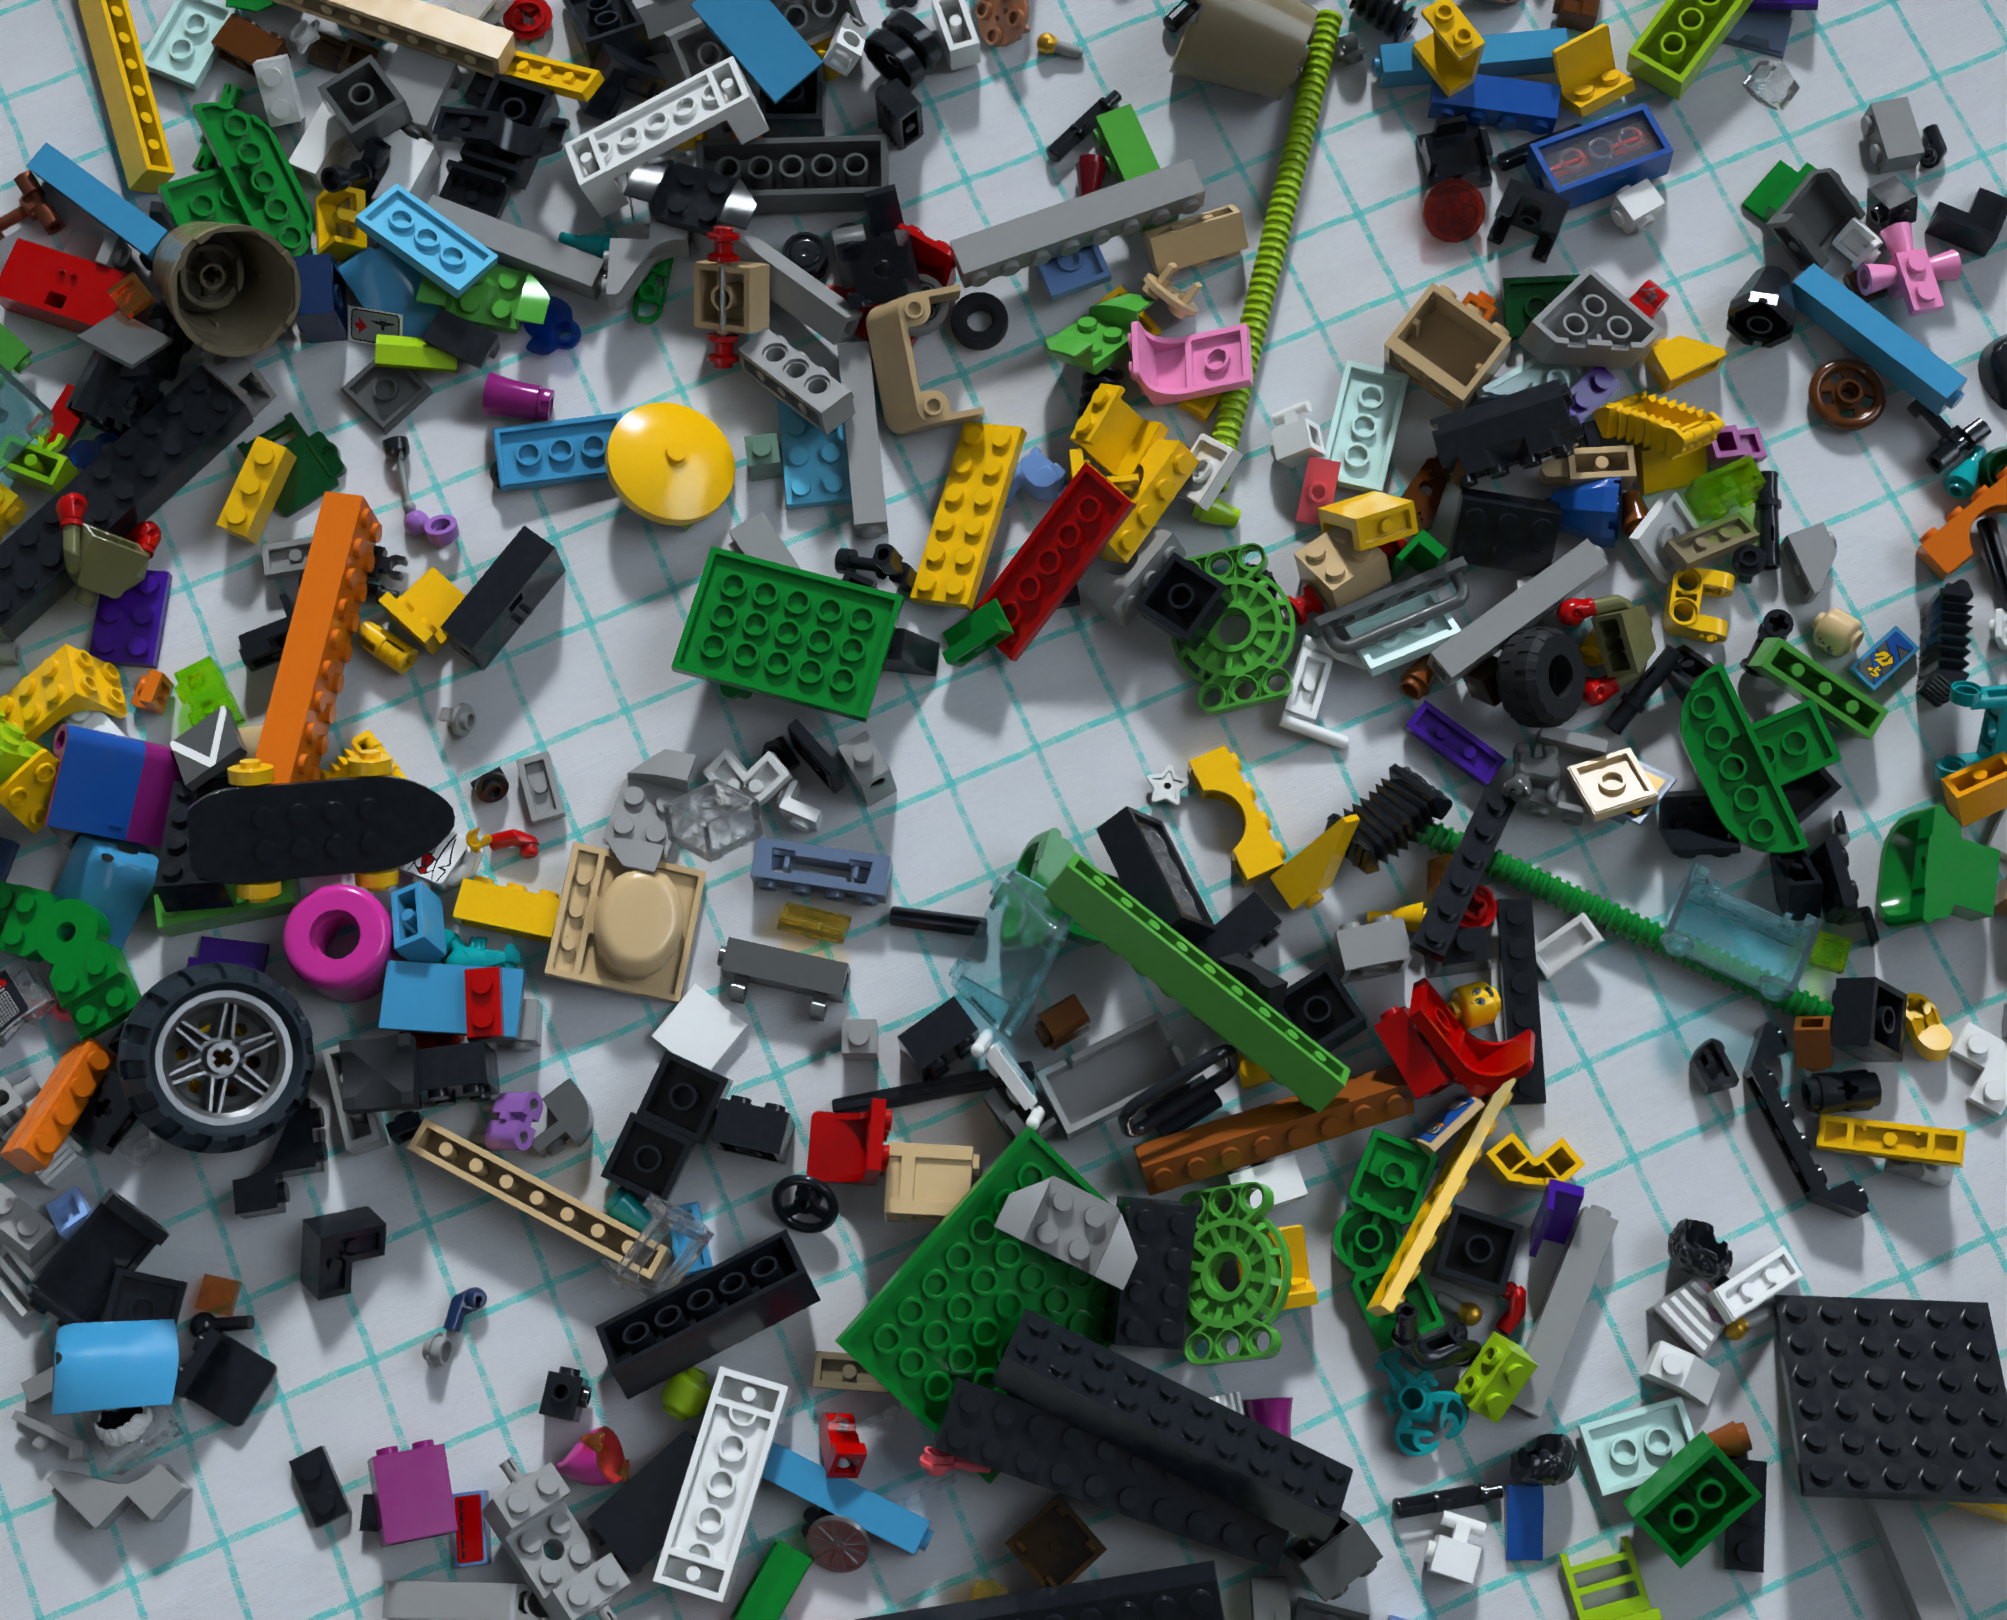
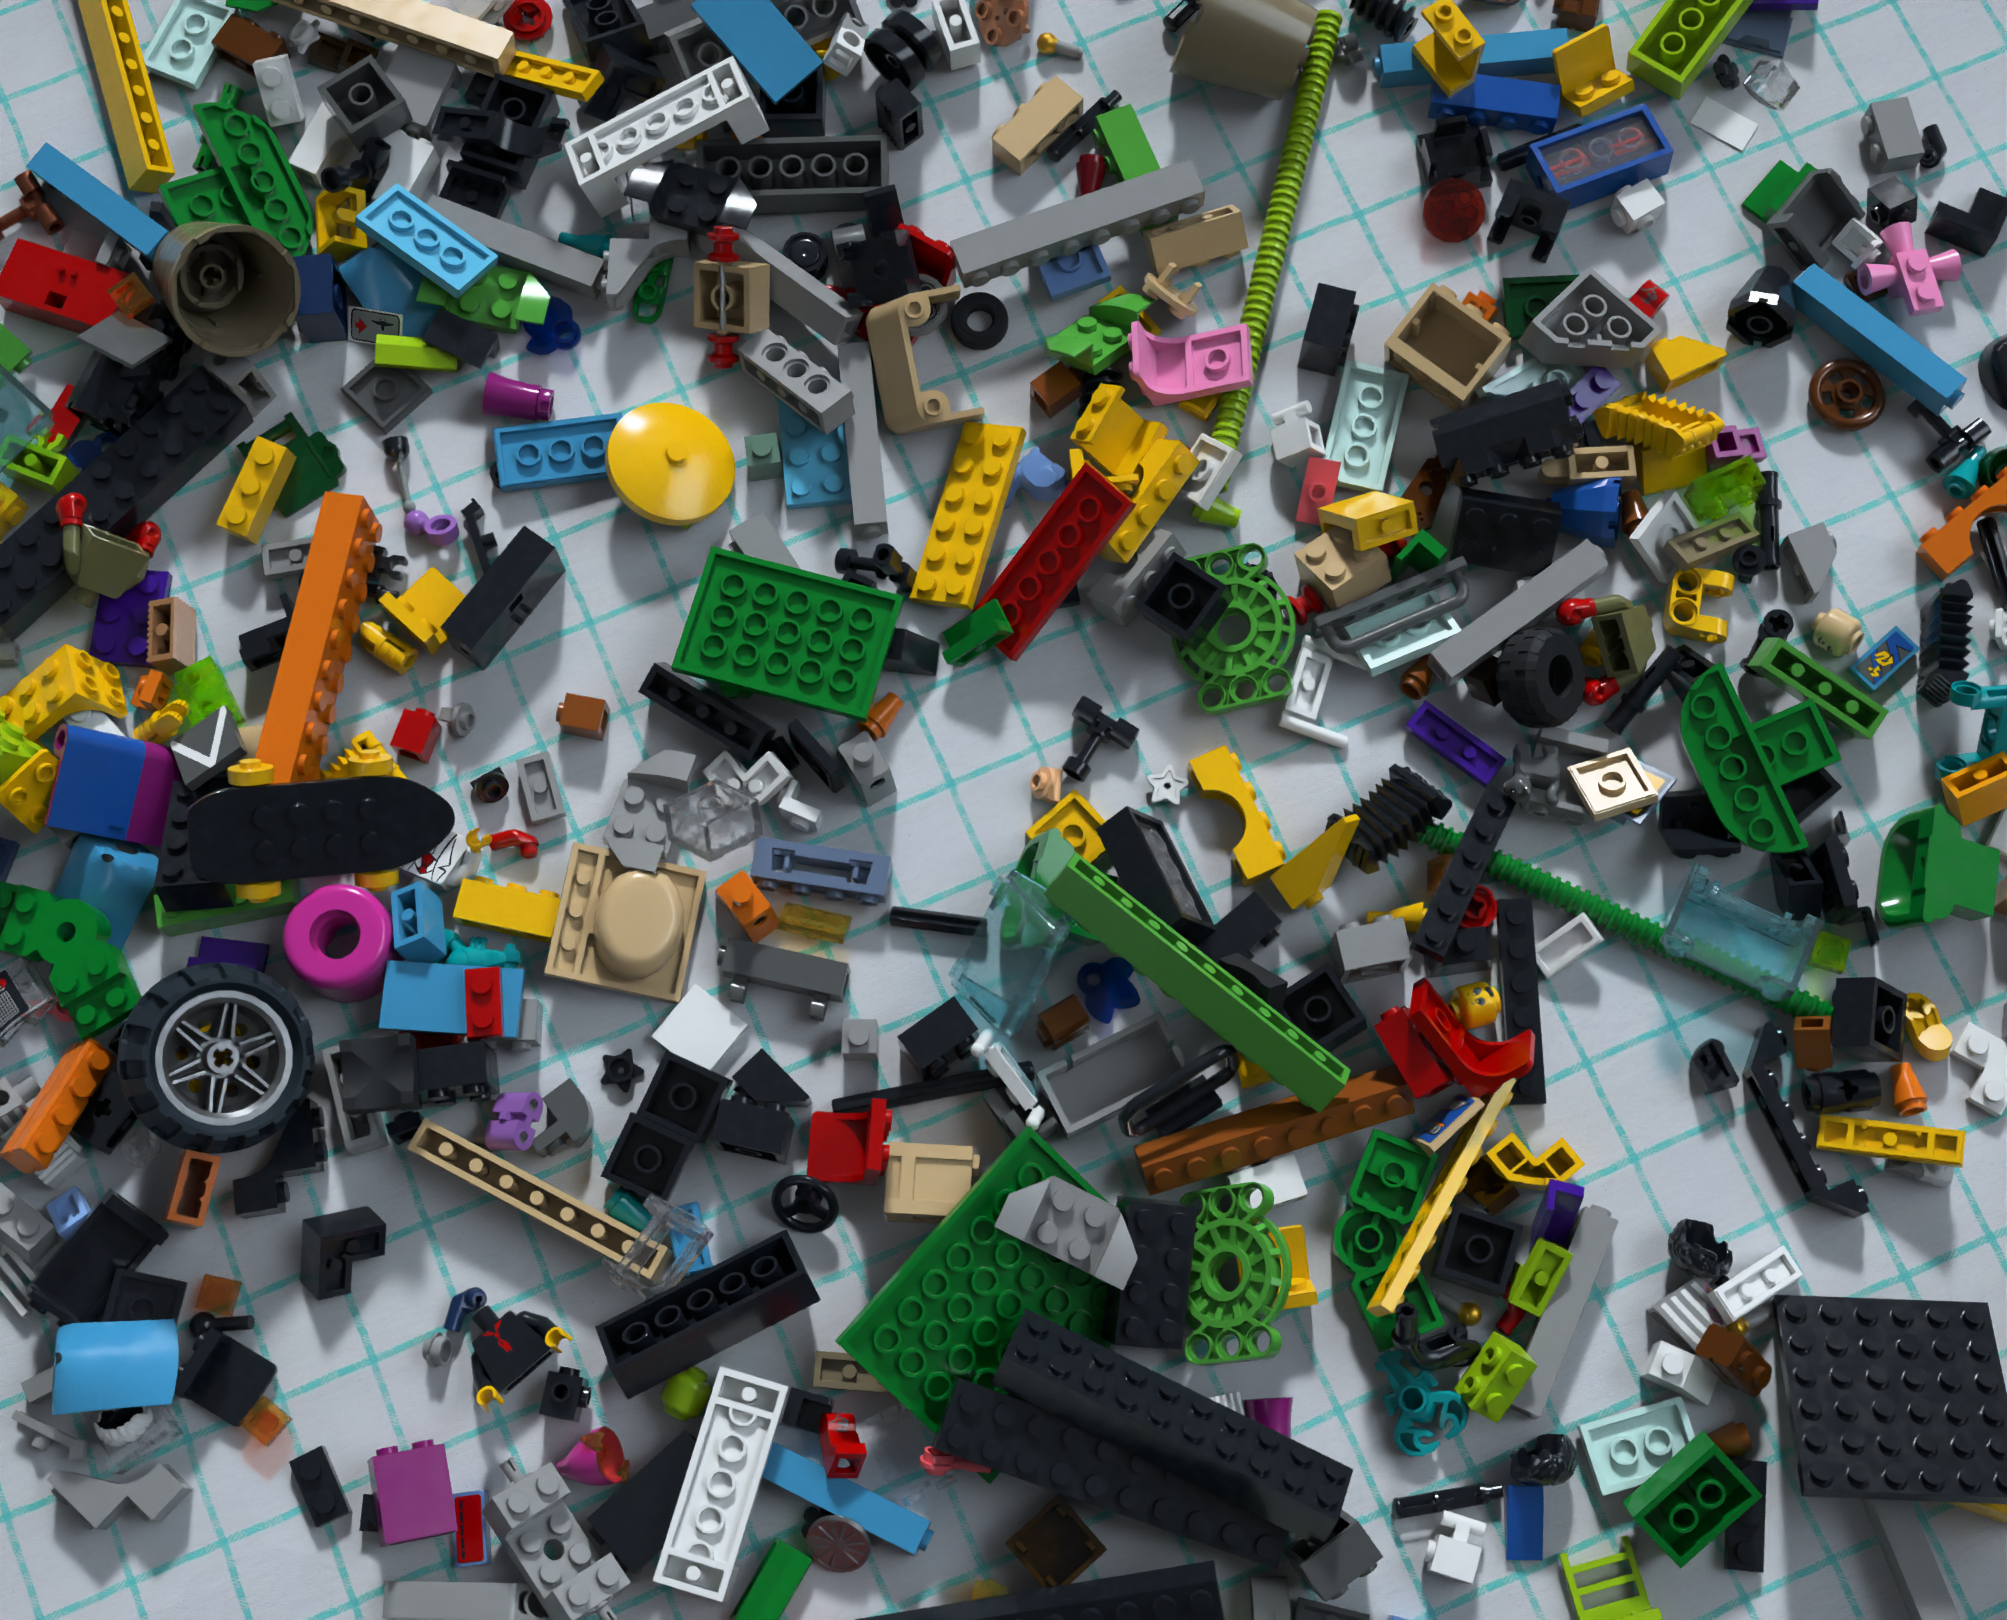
none -> yellow hinge [133,699,189,745]
none -> medium nougat brick [146,597,196,676]
none -> orange brick [161,1149,222,1229]
none -> clear orange plate [239,1395,293,1447]
none -> red brick [390,708,442,764]
none -> black piece [460,498,498,573]
none -> black torso [471,1305,573,1413]
none -> dark orange brick [556,693,610,741]
none -> black plate [600,1049,644,1093]
none -> black brick [638,662,777,760]
none -> orange torso [715,870,781,943]
none -> black slope [732,1048,812,1107]
none -> black panel [781,1387,835,1434]
none -> orange cone [856,692,903,741]
none -> tan brick [992,75,1084,176]
none -> yellow tile [1025,789,1107,864]
none -> dark orange brick [1030,361,1082,419]
none -> light nougat plate [1030,766,1063,804]
none -> black bar [1061,695,1140,782]
none -> clear blue plate [1077,957,1140,1024]
none -> black brick [1297,283,1360,377]
none -> dark brown slope [1462,1157,1520,1216]
none -> lime slope [1508,1236,1574,1317]
none -> white sticker [1690,96,1758,151]
none -> reddish brown brick [1695,1323,1772,1398]
none -> black plant [1713,54,1740,89]
none -> orange cone [1890,1062,1929,1117]

